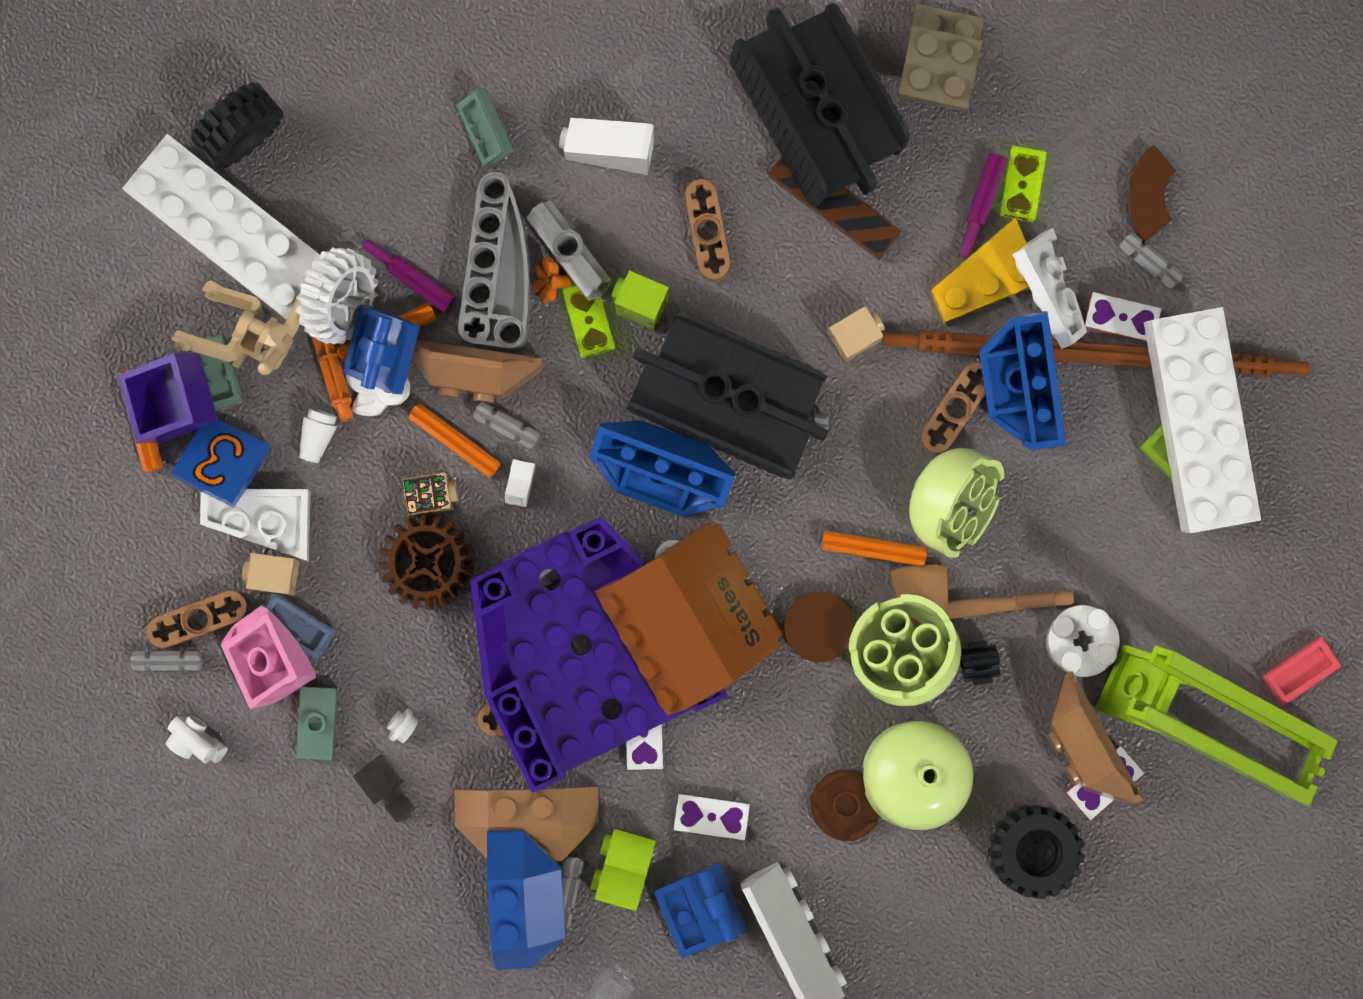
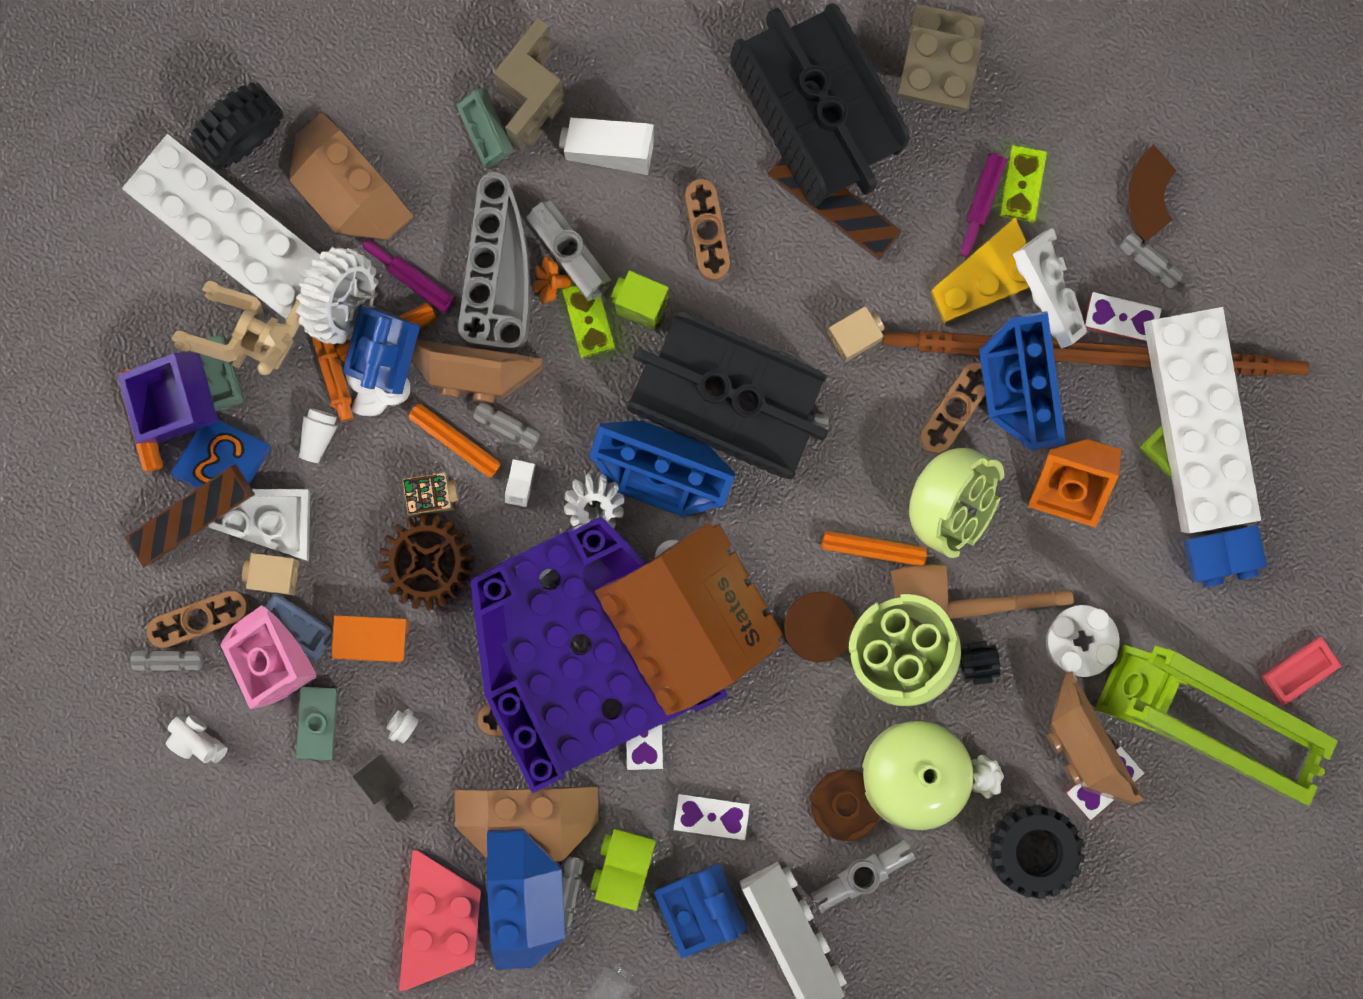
none -> tile [124,464,255,568]
none -> medium nougat wedge [289,112,414,240]
none -> orange panel [332,615,410,662]
none -> coral wing [399,850,482,991]
none -> dark tan bracket [494,17,565,152]
none -> white gear [564,473,625,529]
none -> light grey pin [810,840,916,913]
none -> white plant [971,754,1004,799]
none -> orange slope [1028,439,1122,528]
none -> blue brick [1183,525,1267,588]

